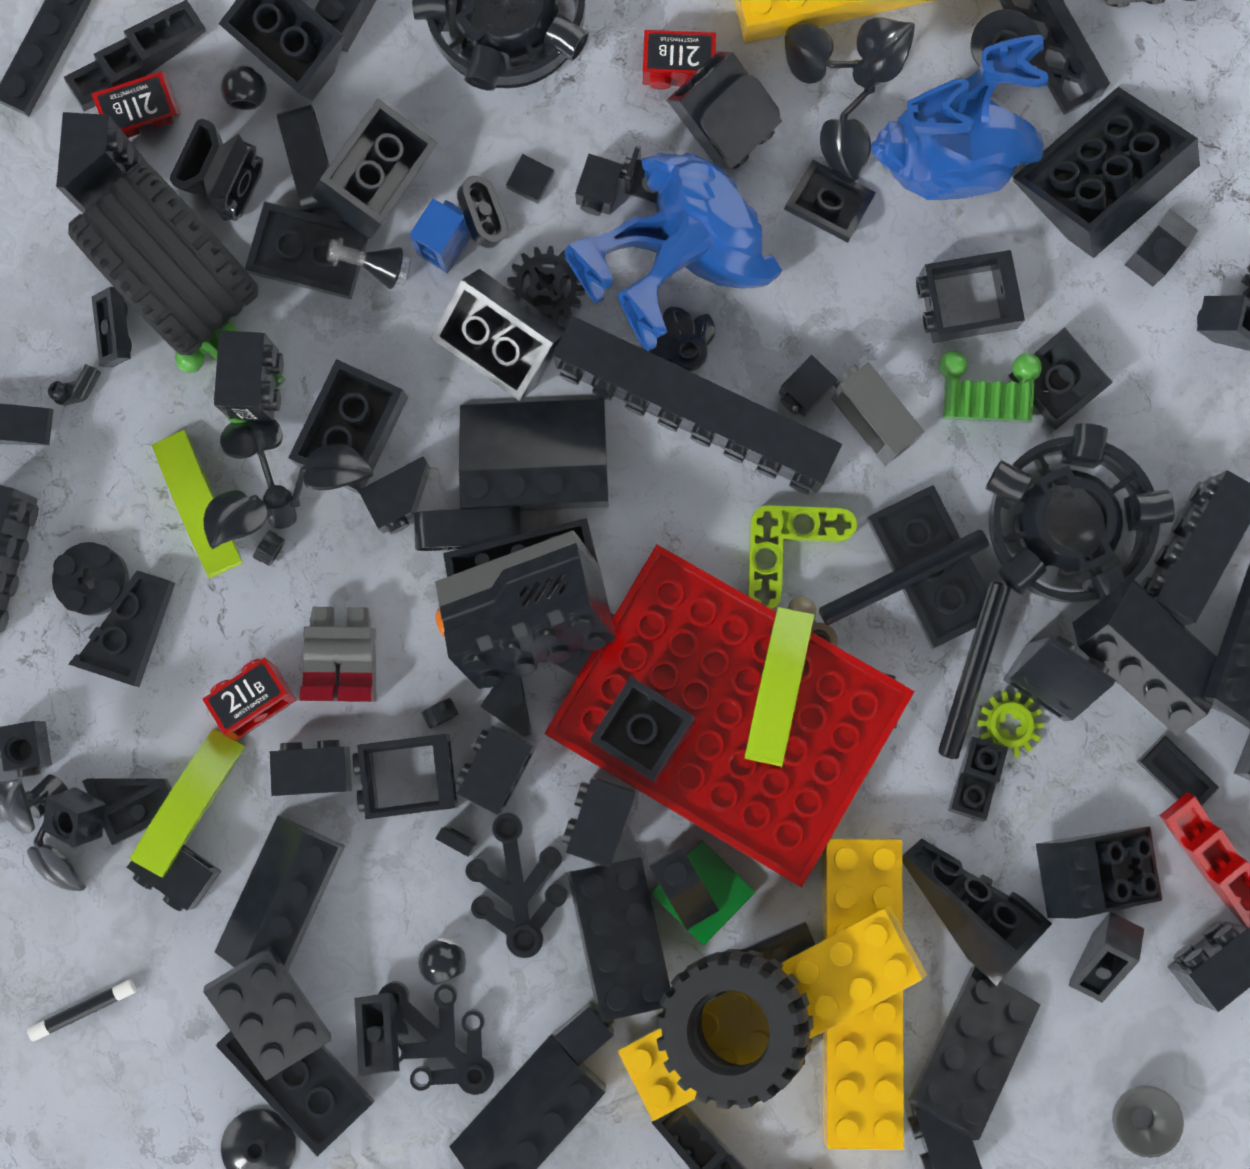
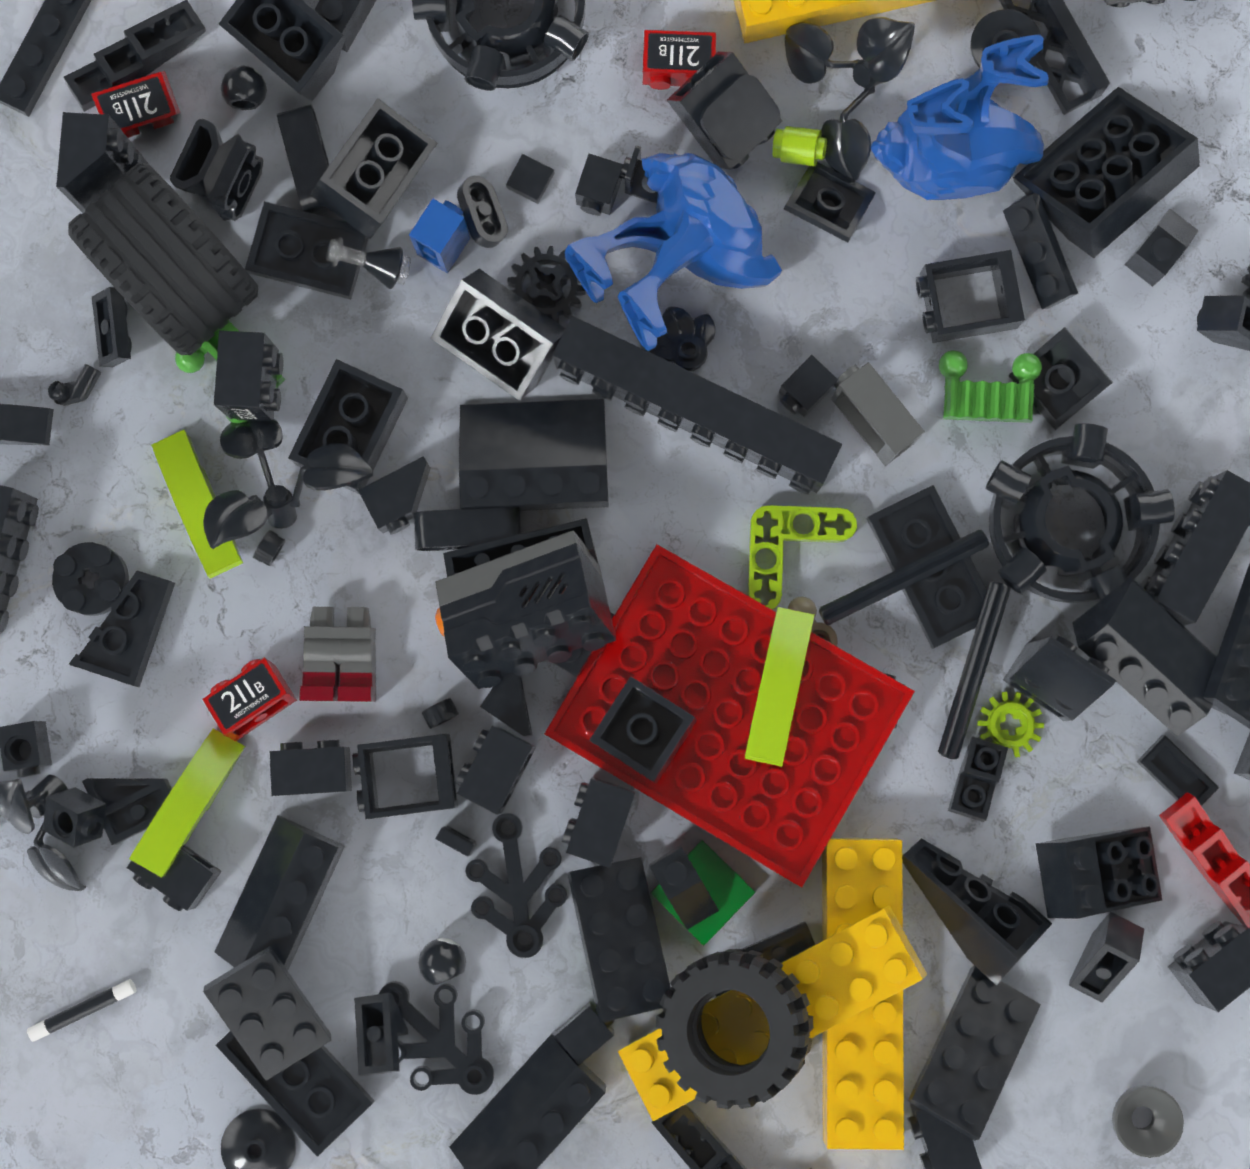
none -> lime brick [772,126,827,166]
none -> black plate [1003,194,1079,310]

